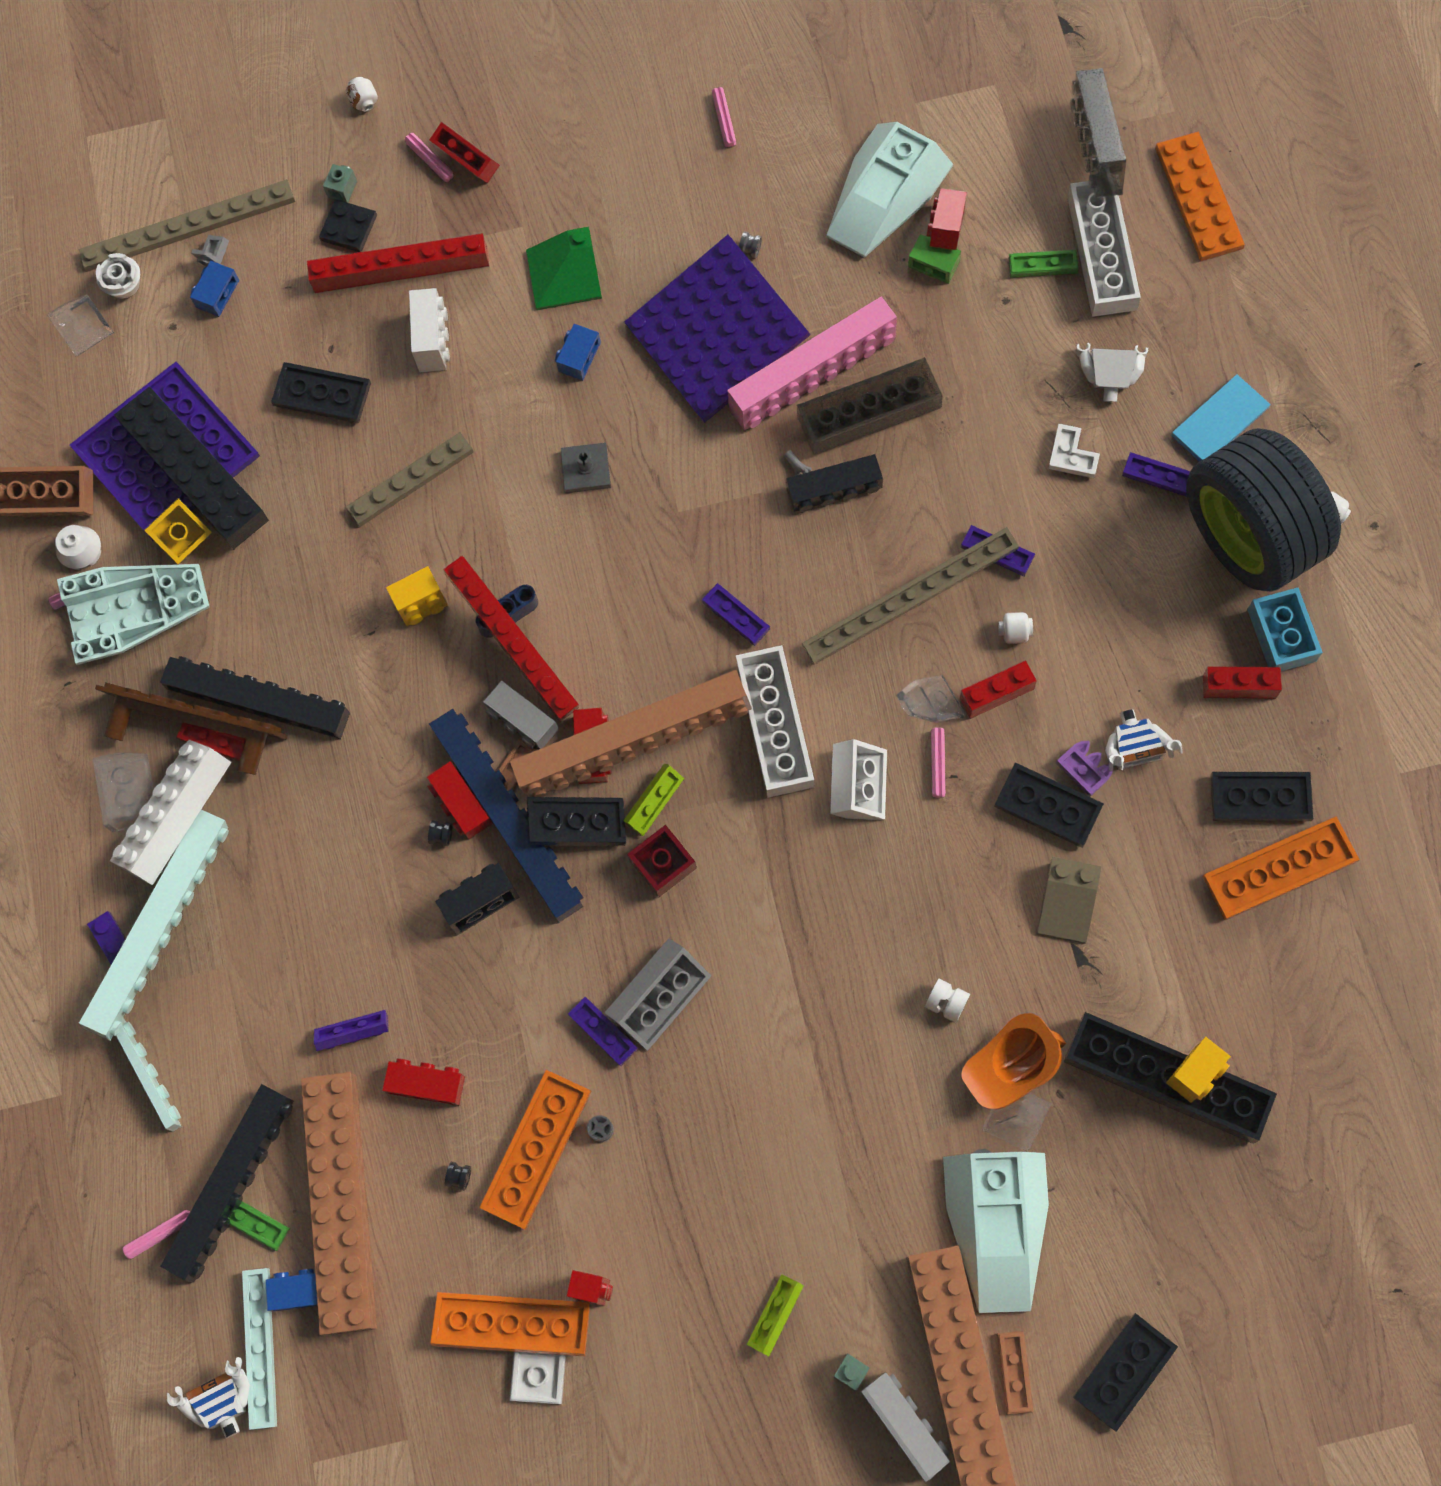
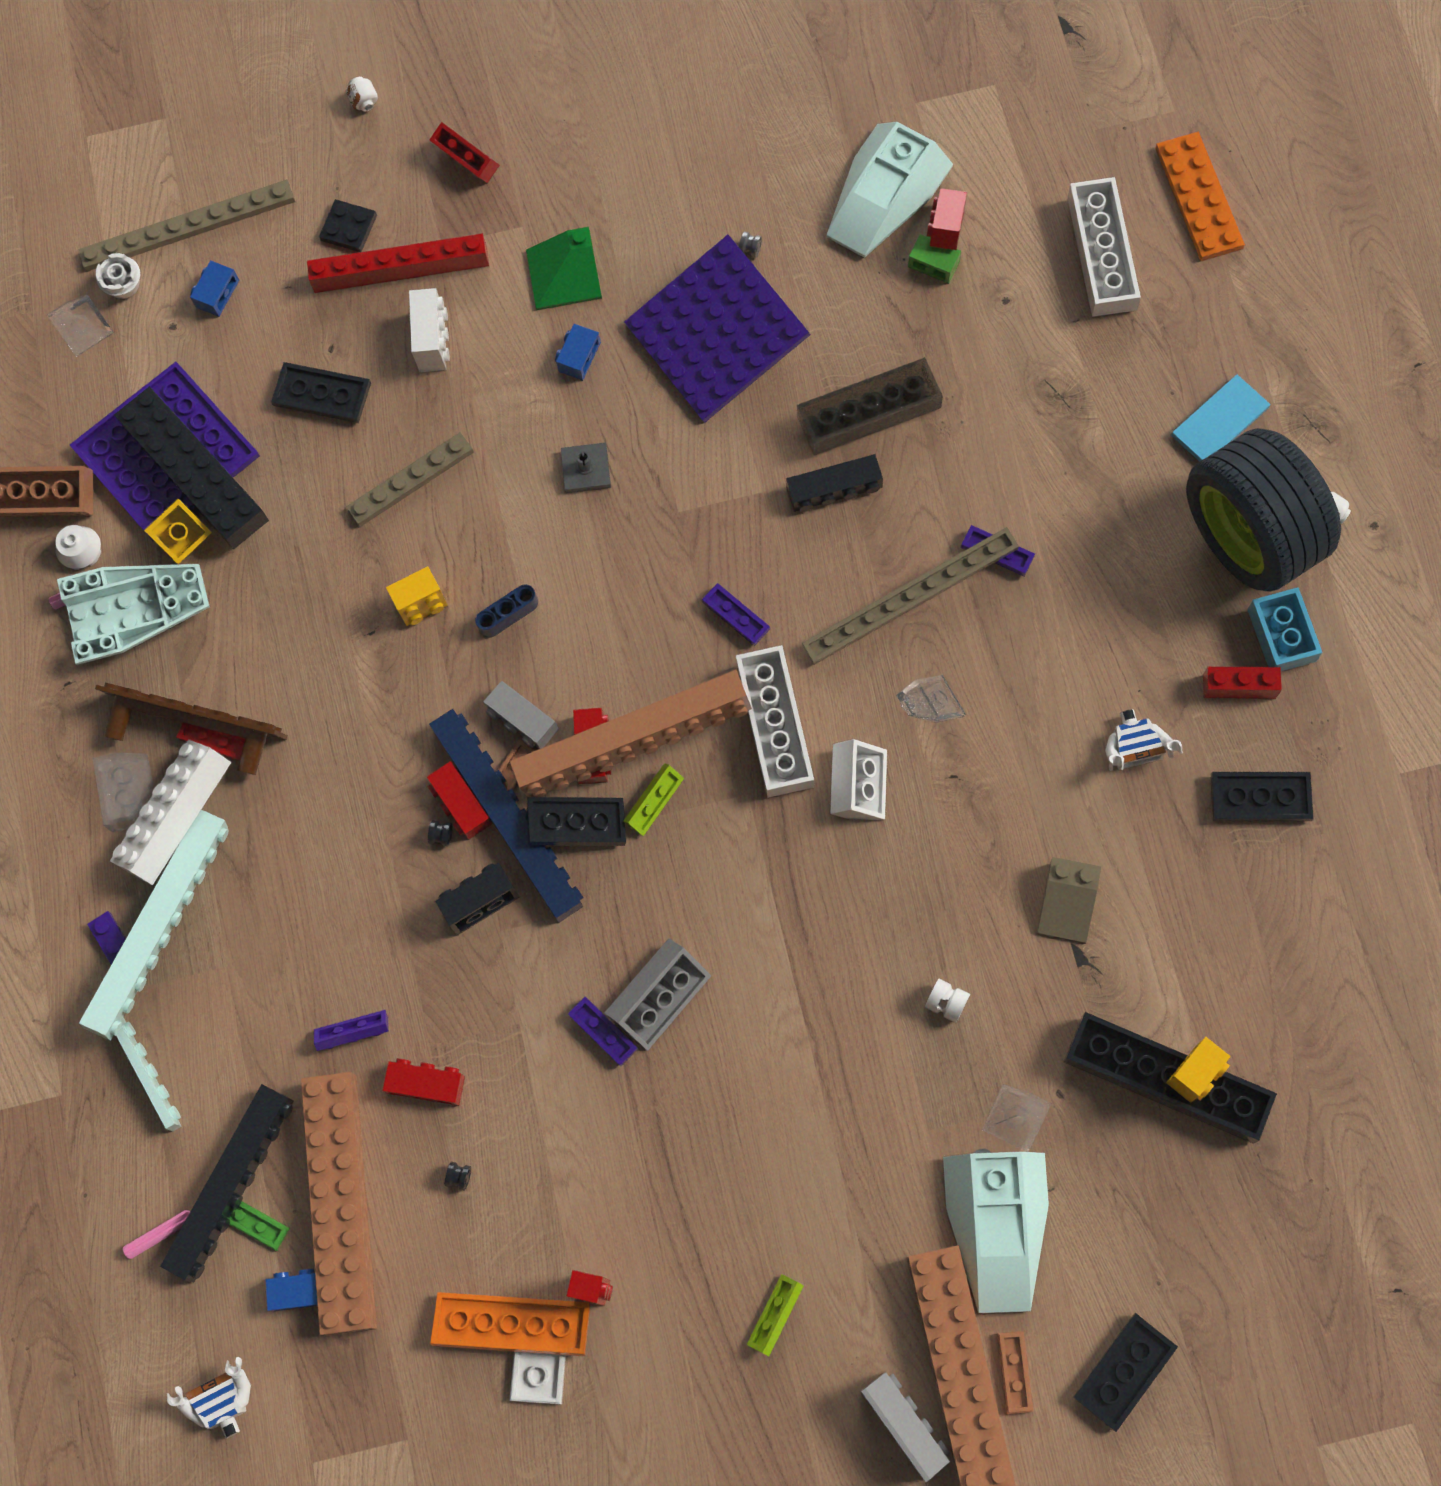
black brick [160,656,350,739] -> none
light grey bracket [191,235,229,266] -> none
light aqua plate [242,1268,277,1430] -> none
sand green brick [323,164,357,203] -> none
bright pink axle [405,133,454,182] -> none
red brick [443,555,579,722] -> none
orange plate [479,1070,592,1230] -> none
flat silver wheel [587,1115,614,1142] -> none
dark red brick [627,824,697,897] -> none
bright pink axle [712,87,736,147] -> none
bright pink brick [728,296,897,431] -> none
light grey bar [784,450,812,476] -> none
sand green brick [834,1353,870,1391] -> none
bright pink axle [931,728,945,798] -> none
red brick [960,660,1037,719] -> none
orange piece [961,1013,1067,1110] -> none
black plate [994,762,1104,848] -> none
white head [998,612,1033,644] -> none
bright green tile [1008,250,1079,278] -> none
white plate [1049,424,1100,478] -> none
medium lavender plate [1056,741,1113,797] -> none
clear smoke brick [1070,68,1126,198] -> none
white torso [1076,343,1148,402] -> none
dark purple plate [1122,452,1190,497] -> none
orange plate [1202,816,1360,920] -> none

